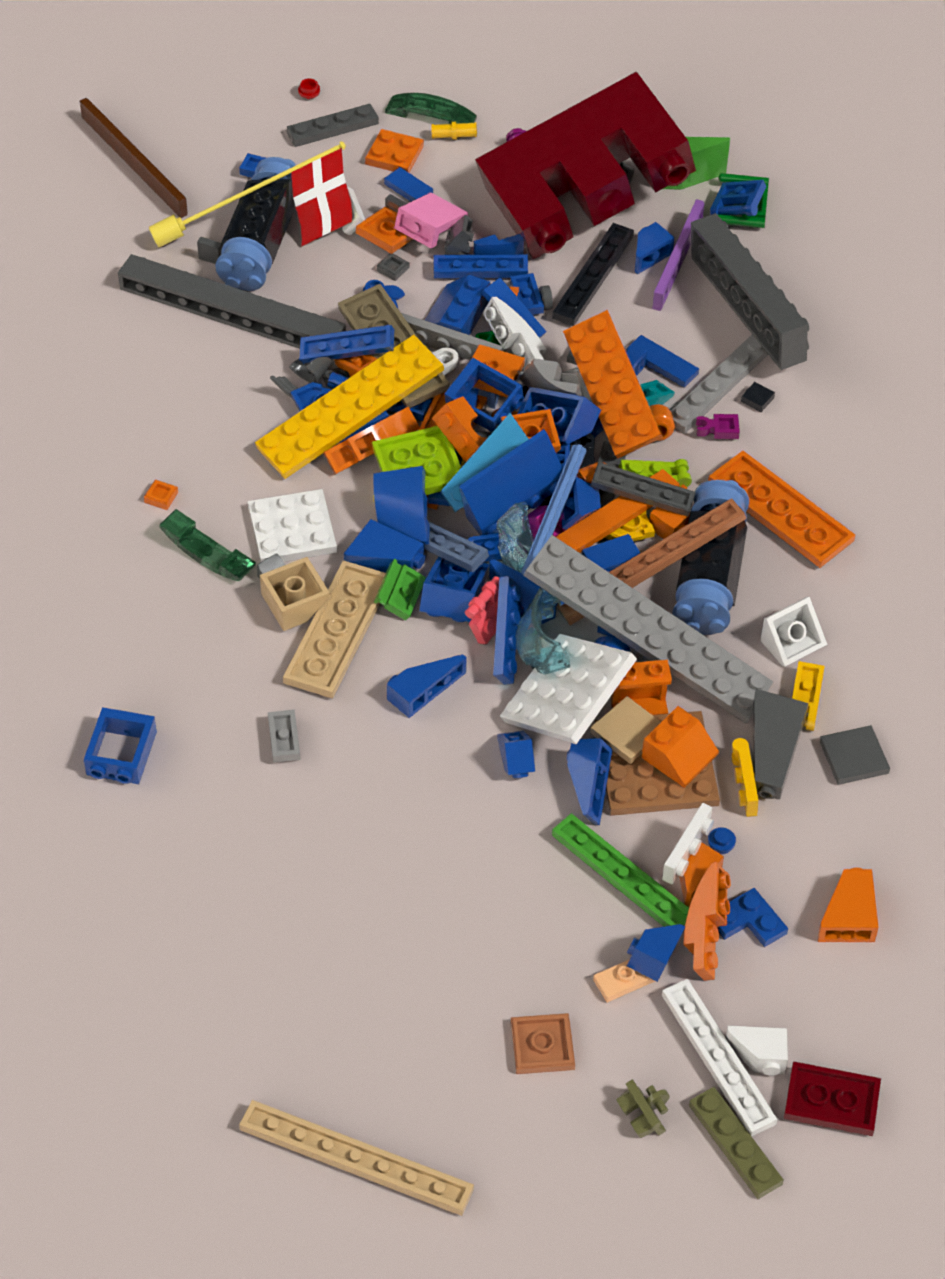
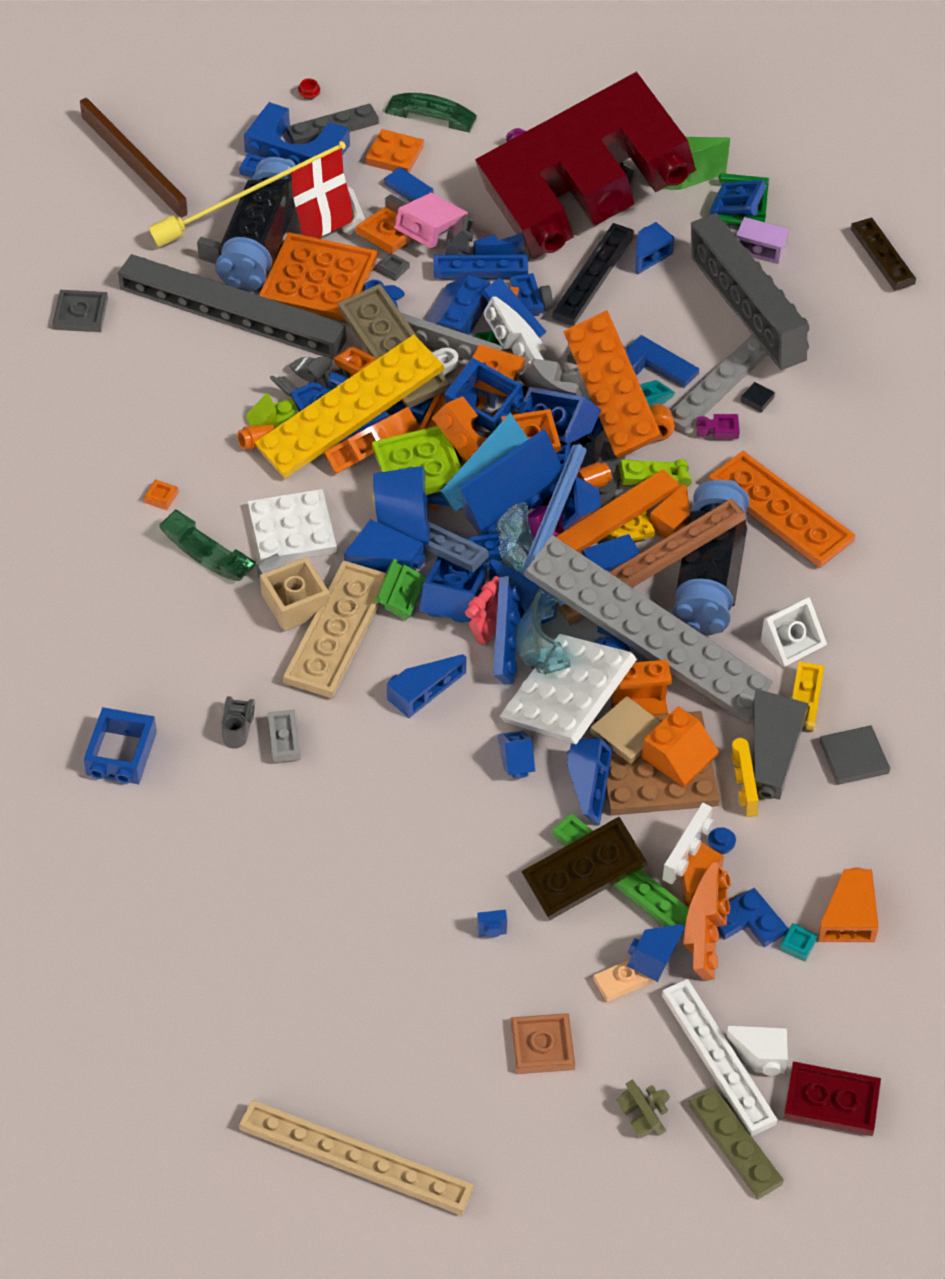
blue plate [299,325,394,364] -> none
yellow pin [431,121,477,140] -> none
dark grey tile [590,462,696,517] -> none
medium lavender tile [652,199,705,311] -> none
none -> dark grey tile [53,290,108,332]
none -> dark grey piece [222,696,255,748]
none -> orange cone [237,424,275,450]
none -> blue arch [244,102,350,165]
none -> lime slope [246,393,299,428]
none -> orange plate [259,232,378,322]
none -> blue plate [477,909,507,938]
none -> dark brown plate [521,817,648,921]
none -> lavender brick [737,217,789,264]
none -> teal tile [779,923,818,962]
none -> dark brown plate [851,217,916,291]

